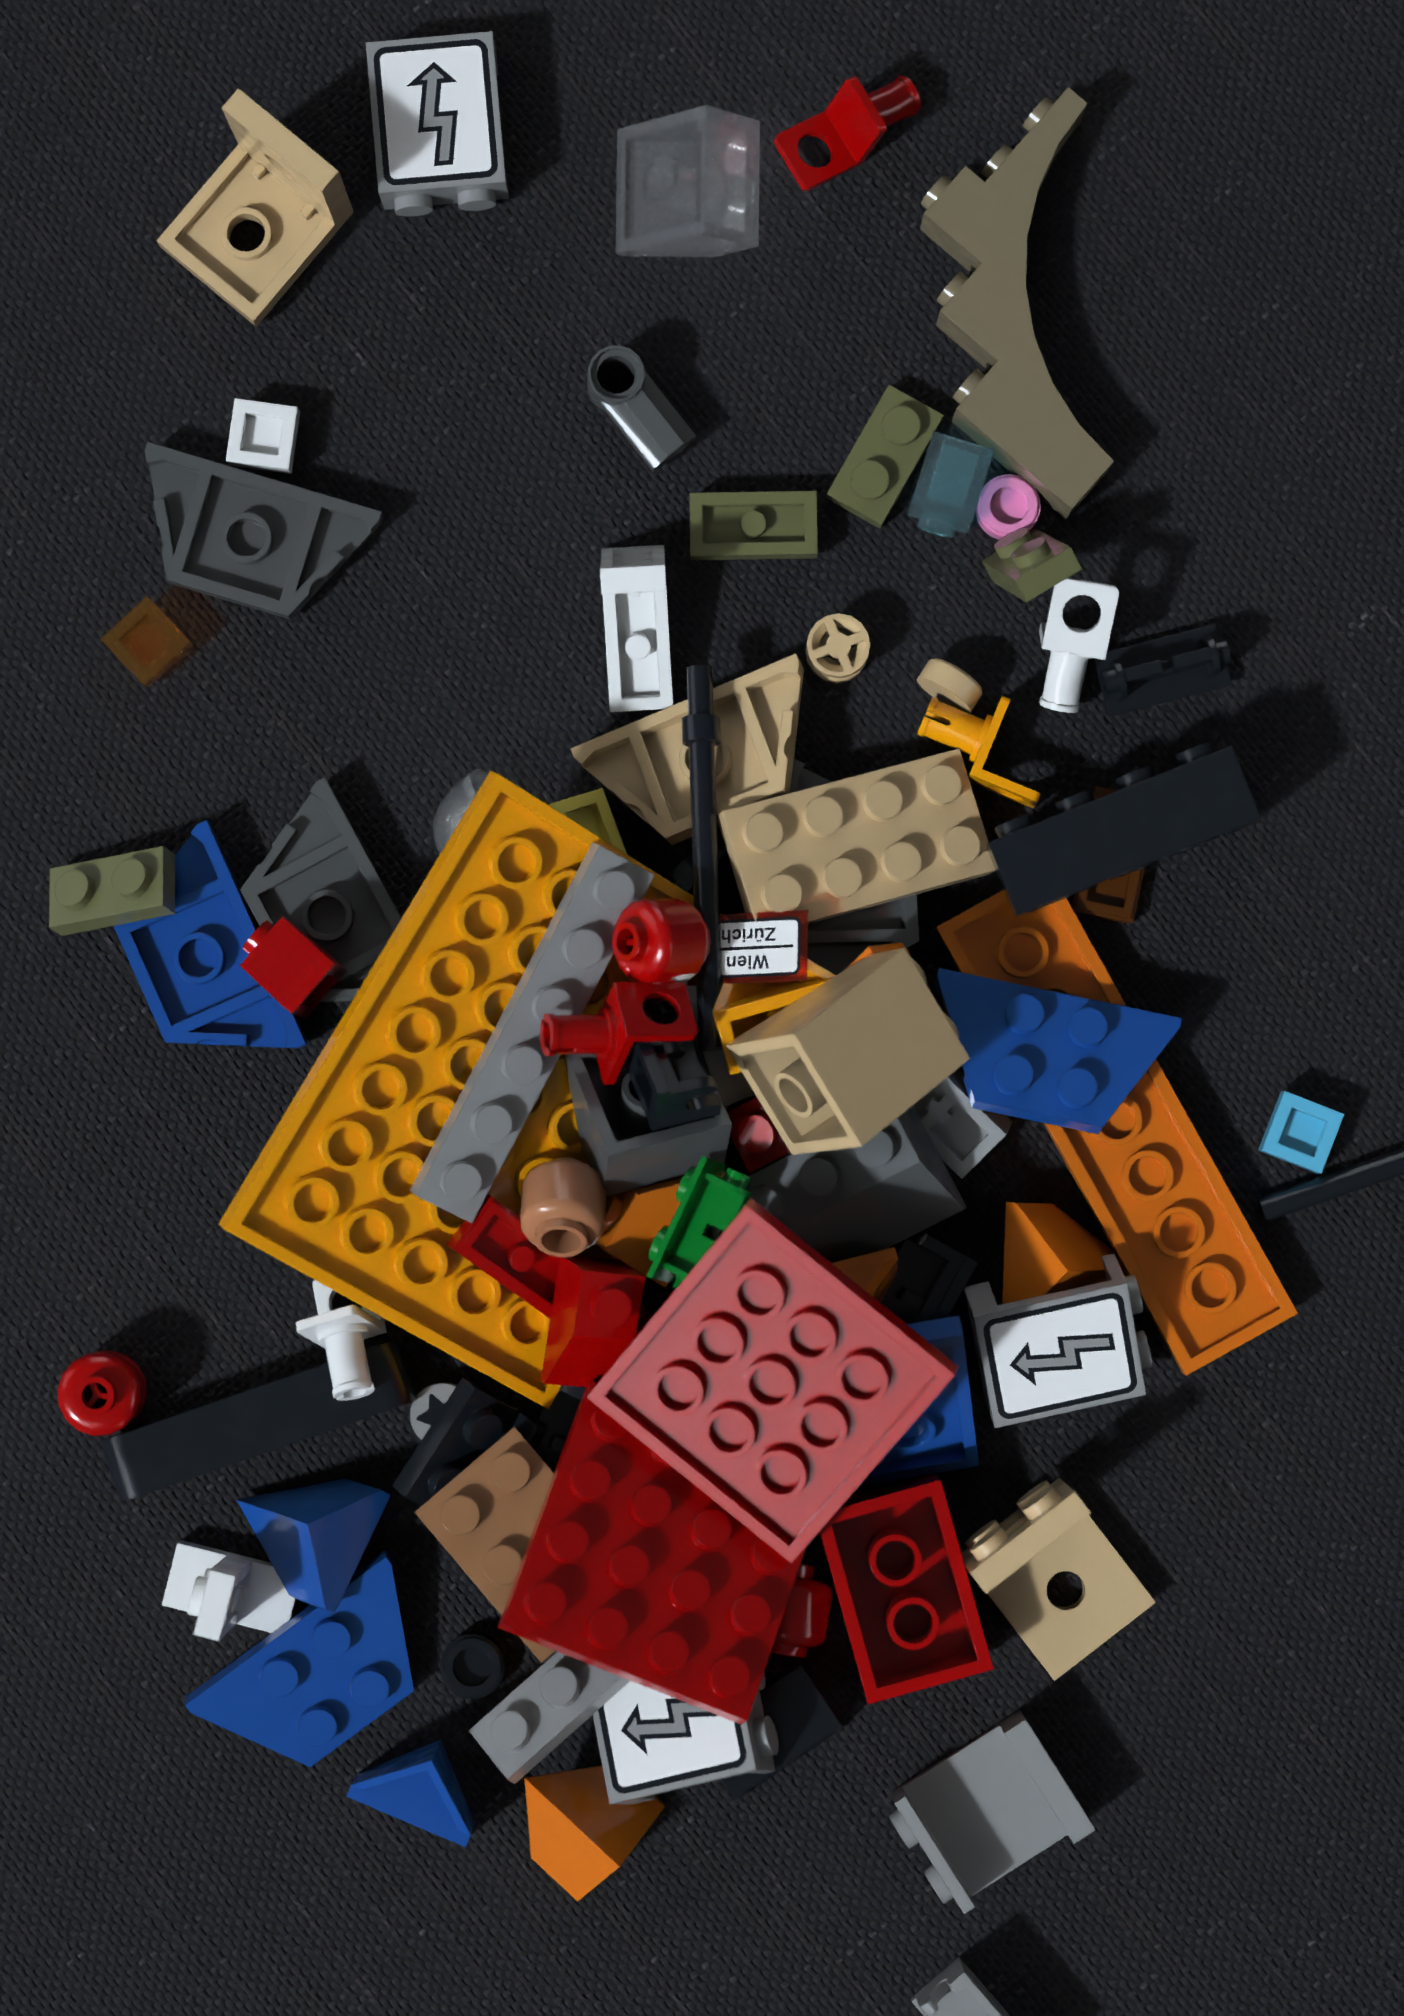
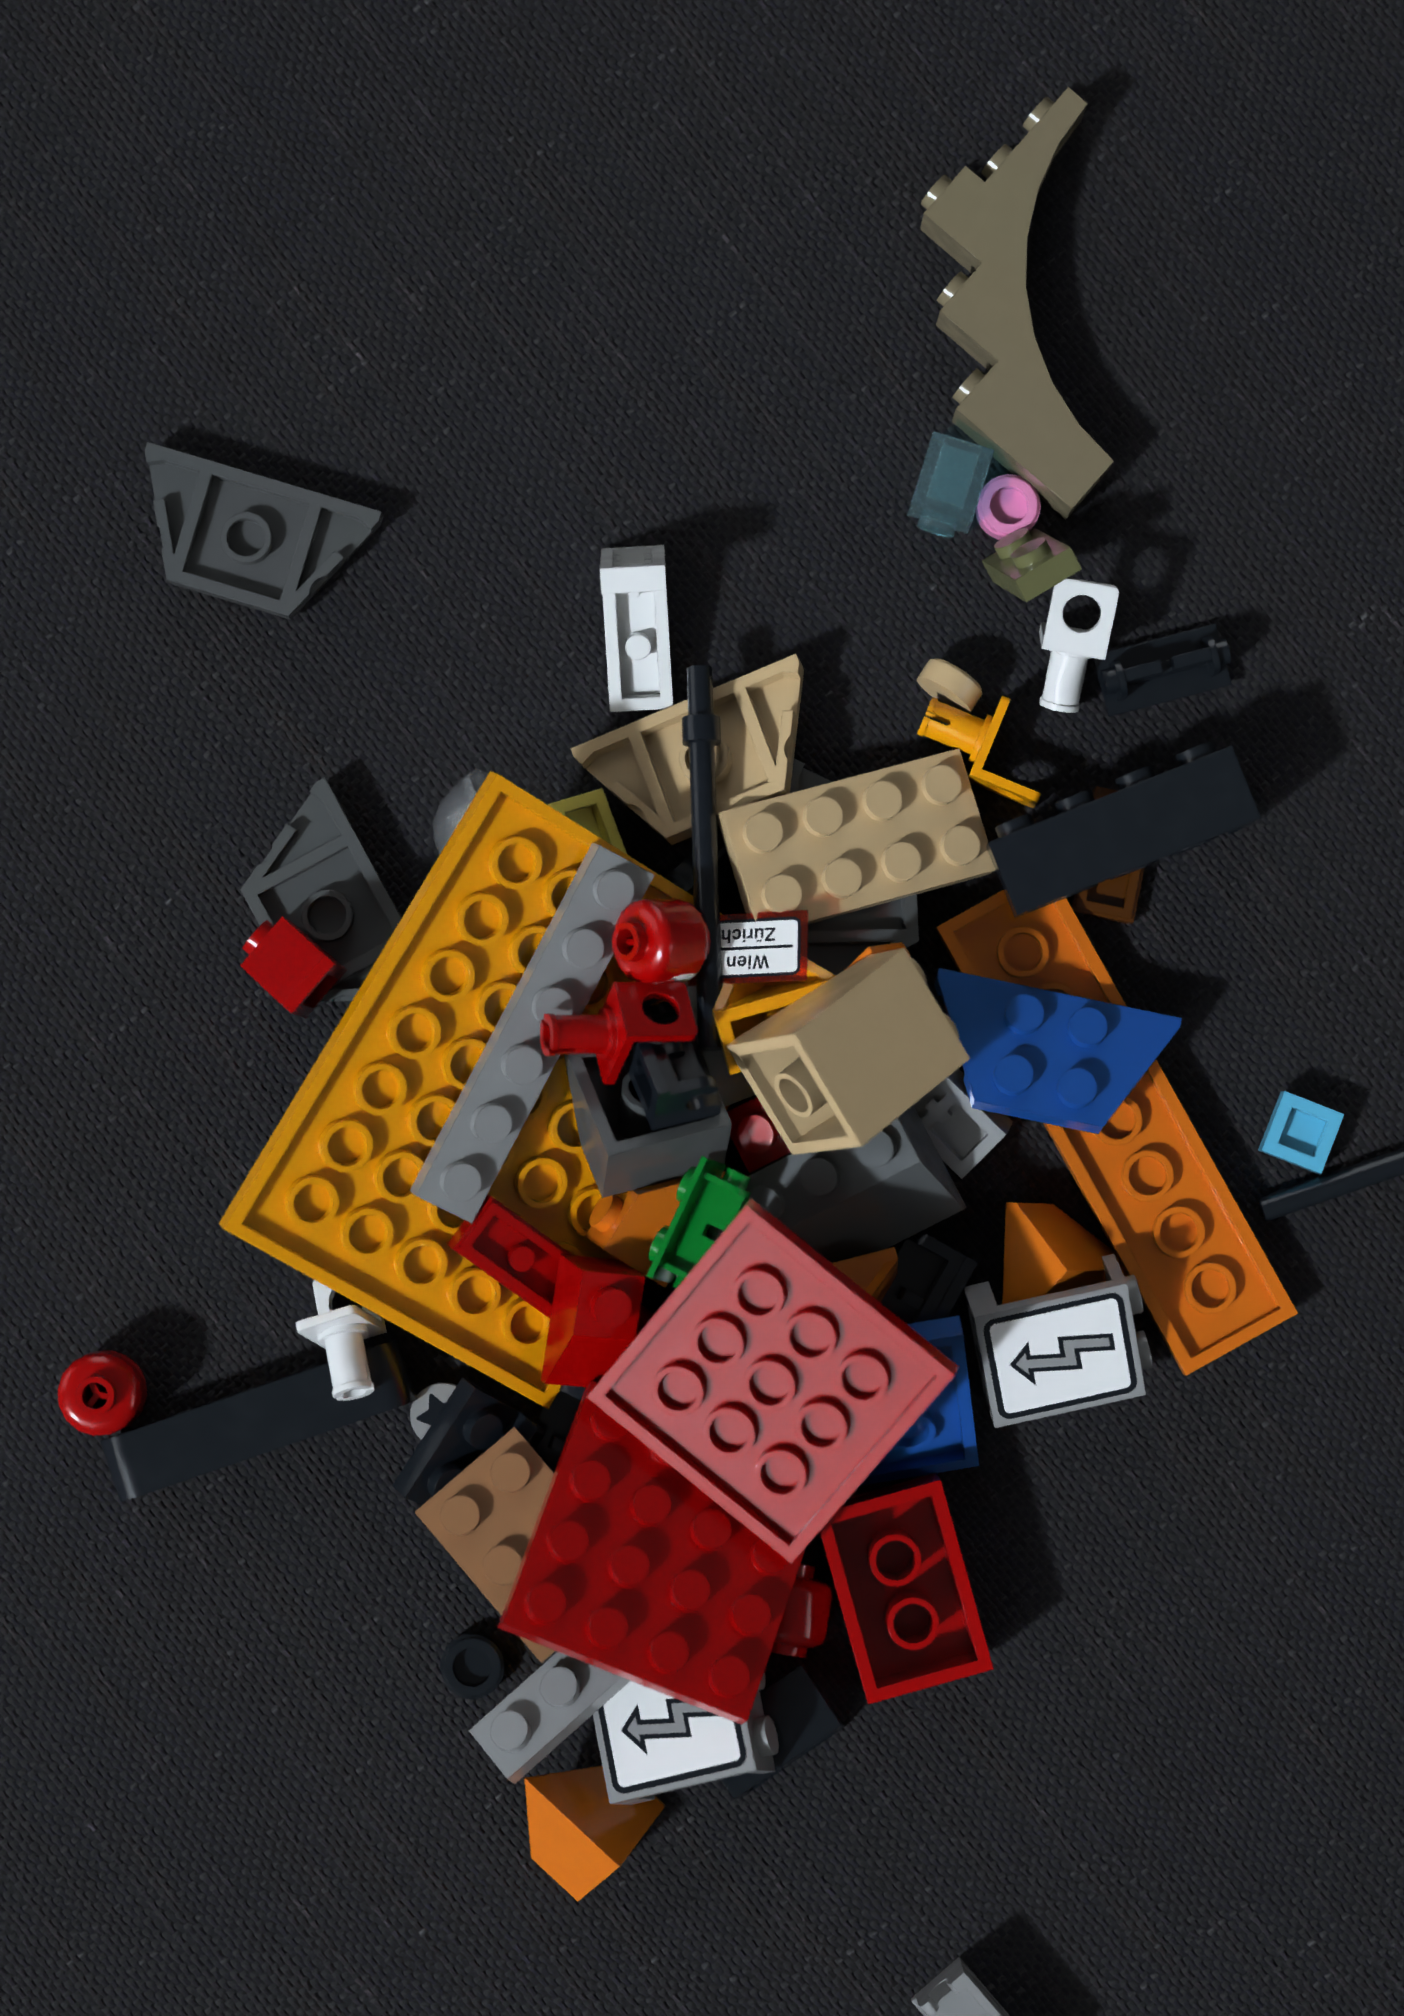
olive plate [49,846,175,936] -> none
clear orange plate [101,596,194,688] -> none
blue wing [114,820,308,1049] -> none
tan bracket [157,88,354,327] -> none
white bracket [162,1540,297,1641] -> none
blue wing [185,1550,414,1768] -> none
white plate [226,398,300,474] -> none
blue slope [236,1478,391,1614] -> none
blue slope [346,1739,475,1847] -> none
panel [366,31,509,216] -> none
nougat head [520,1157,607,1257] -> none
dark grey piece [587,345,696,472] -> none
clear slope [616,105,760,257] -> none
olive plate [689,491,818,560] -> none
red bracket [774,76,921,191] -> none
tan wheel [805,613,870,683] -> none
olive plate [826,385,944,529] -> none
light grey panel [889,1710,1095,1914] -> none
tan bracket [961,1478,1156,1681] -> none

